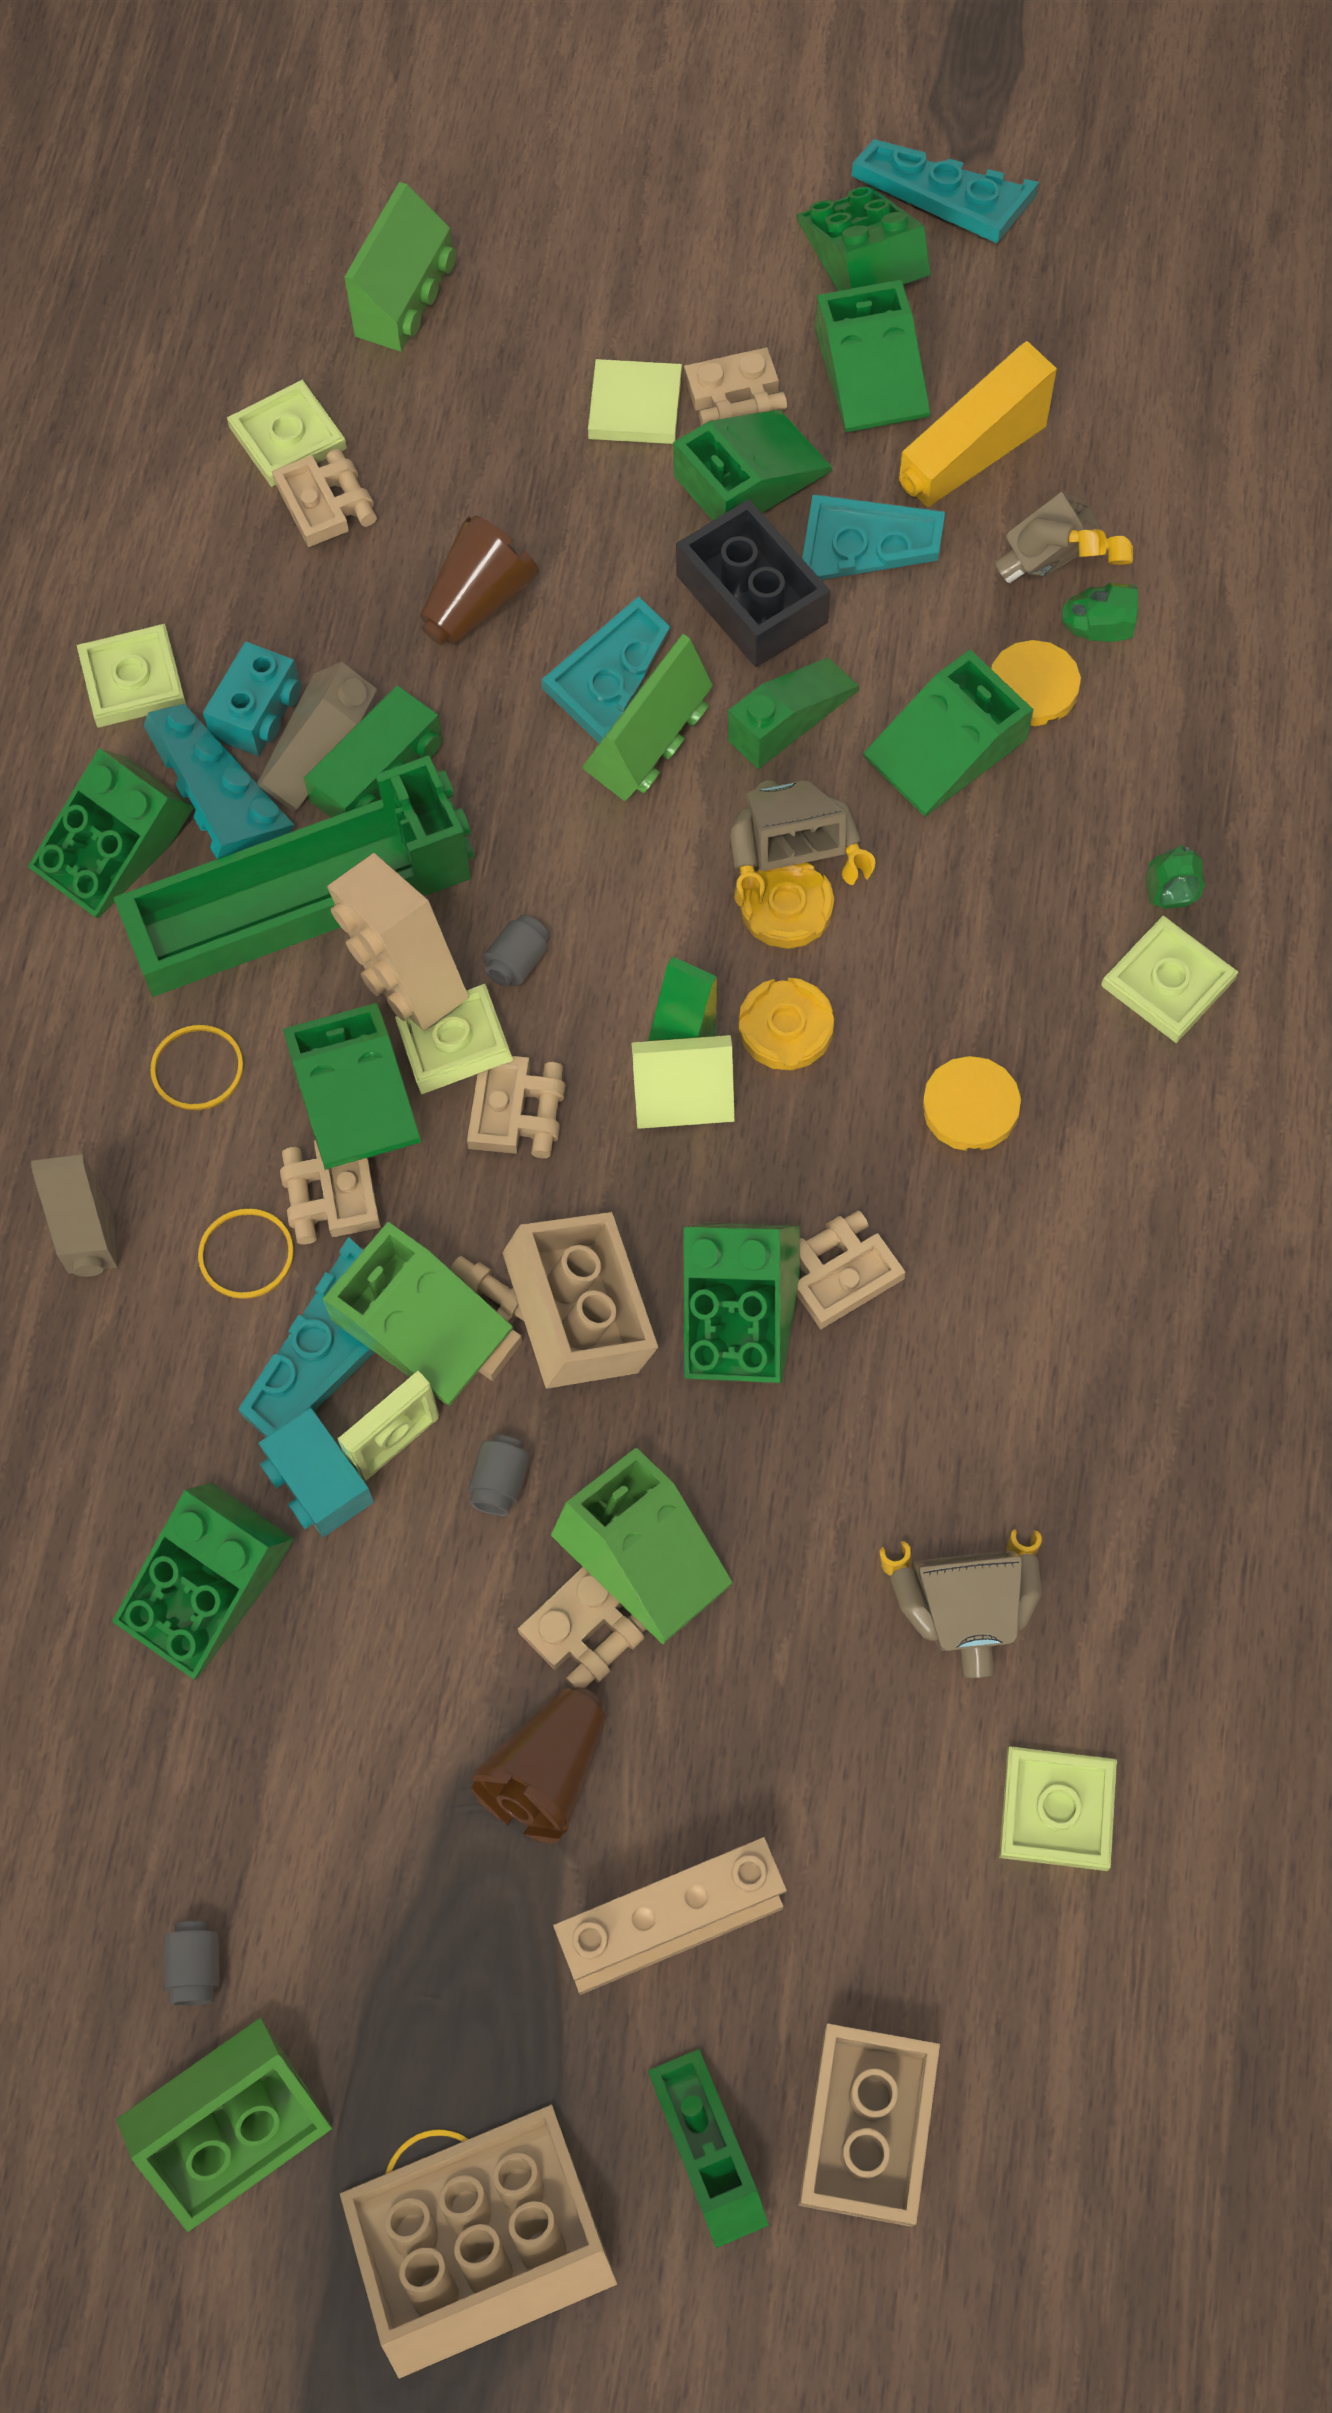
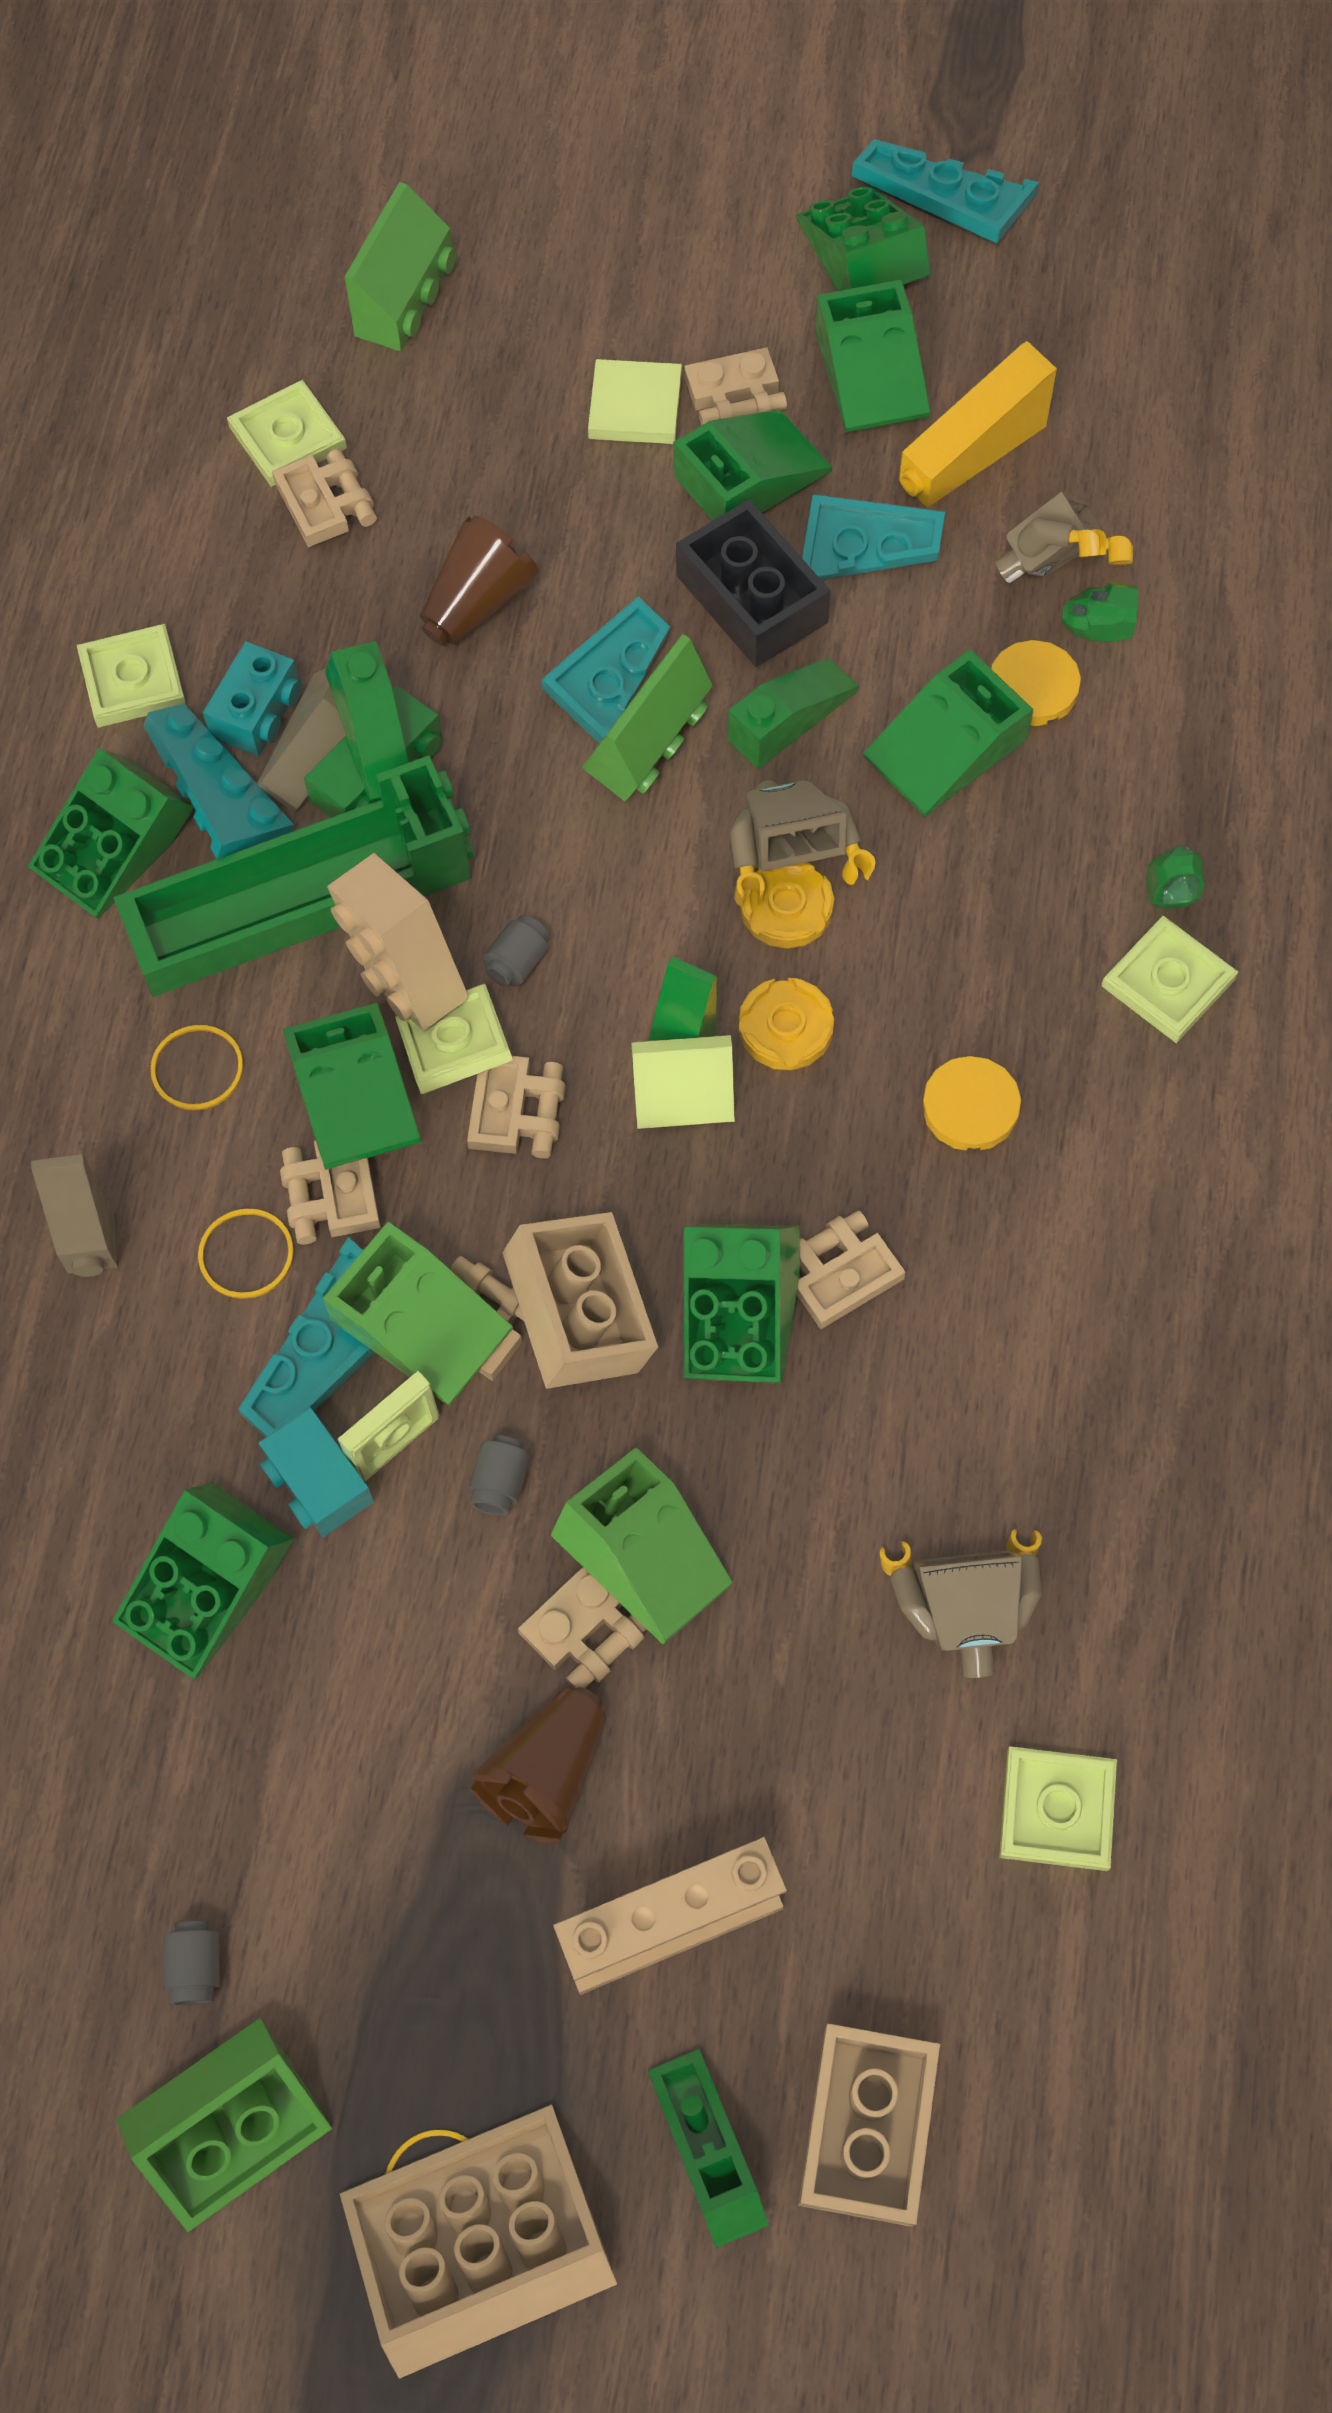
none -> green slope [325,641,409,802]

